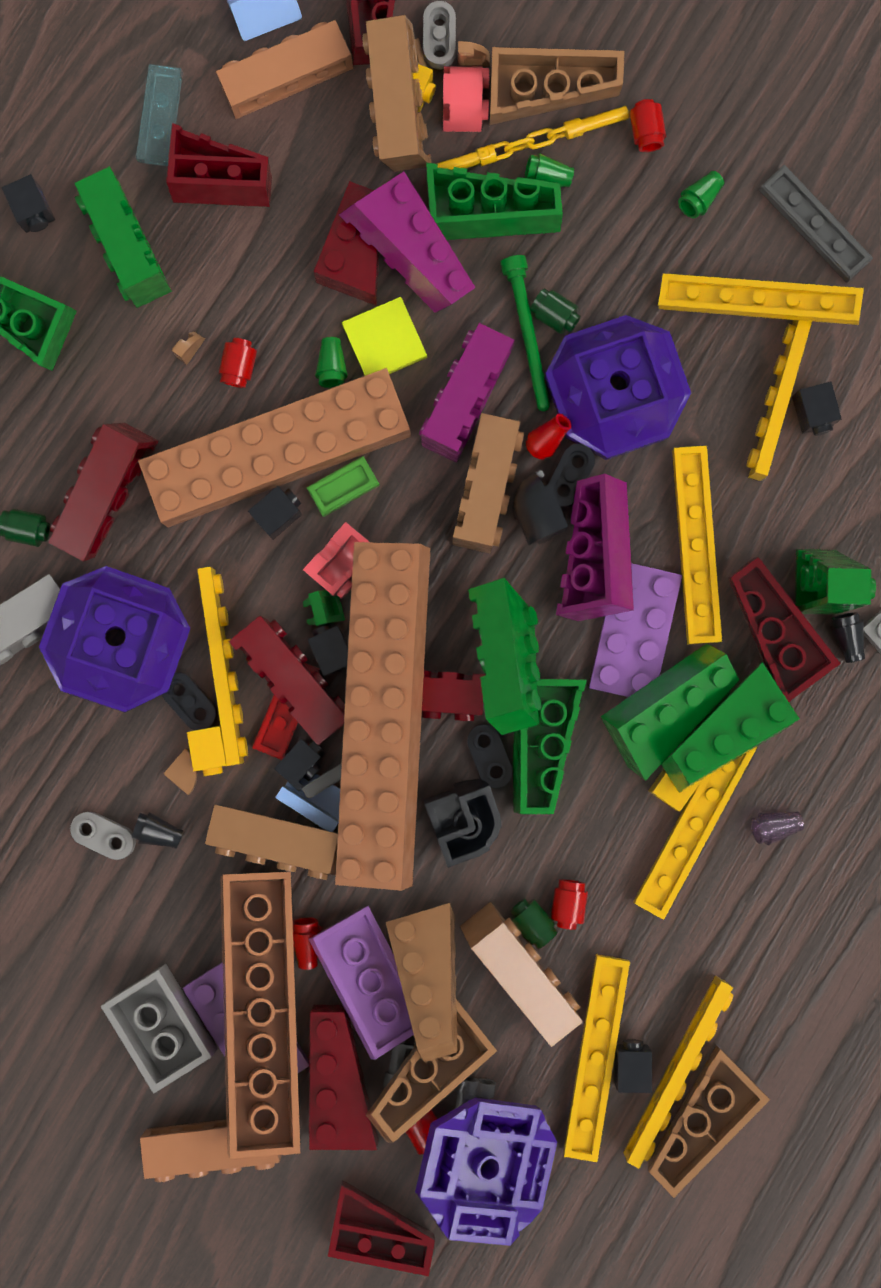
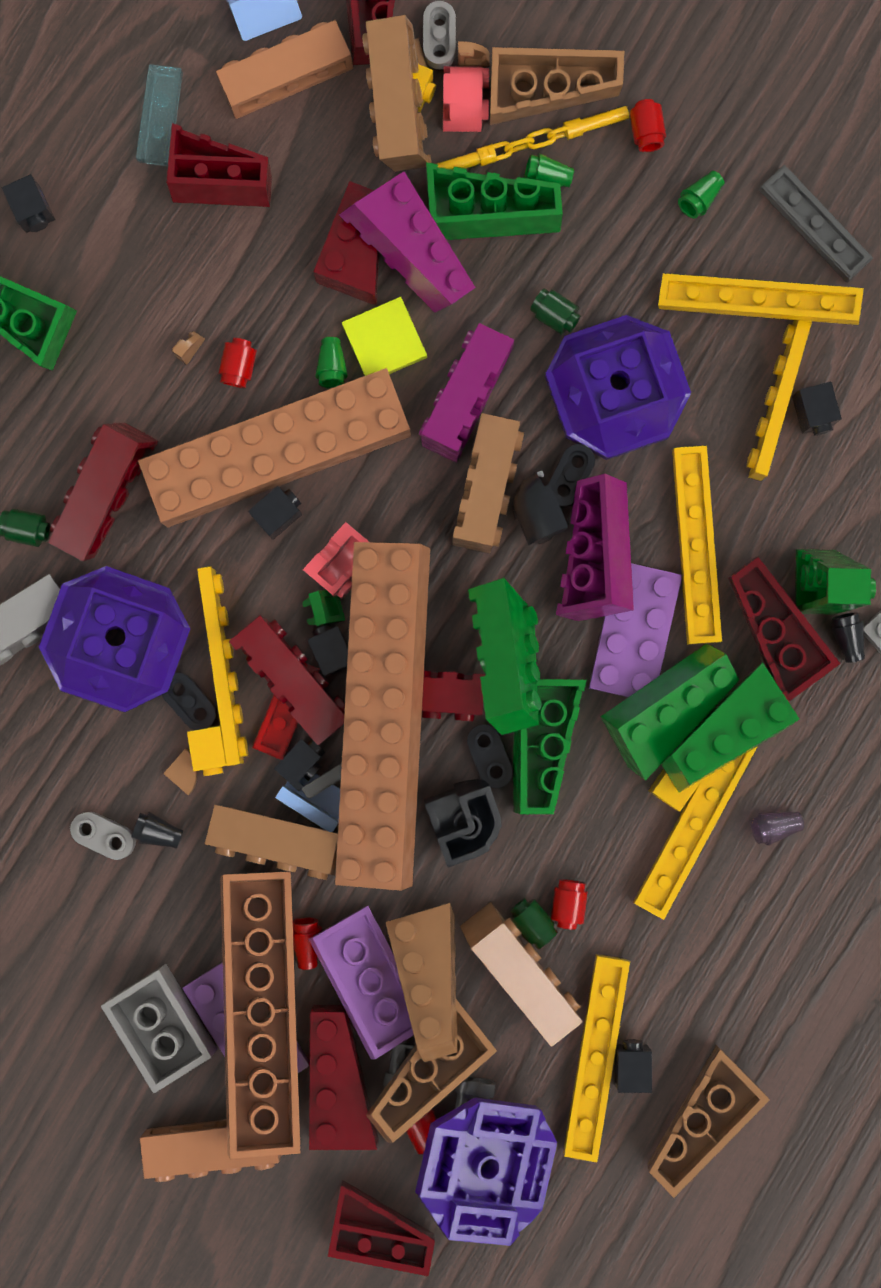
green wedge [75,166,172,308] -> none
bright green tile [307,456,380,517] -> none
green piece [500,255,550,411] -> none
red cone [526,414,571,460] -> none
yellow plate [623,976,733,1169] -> none

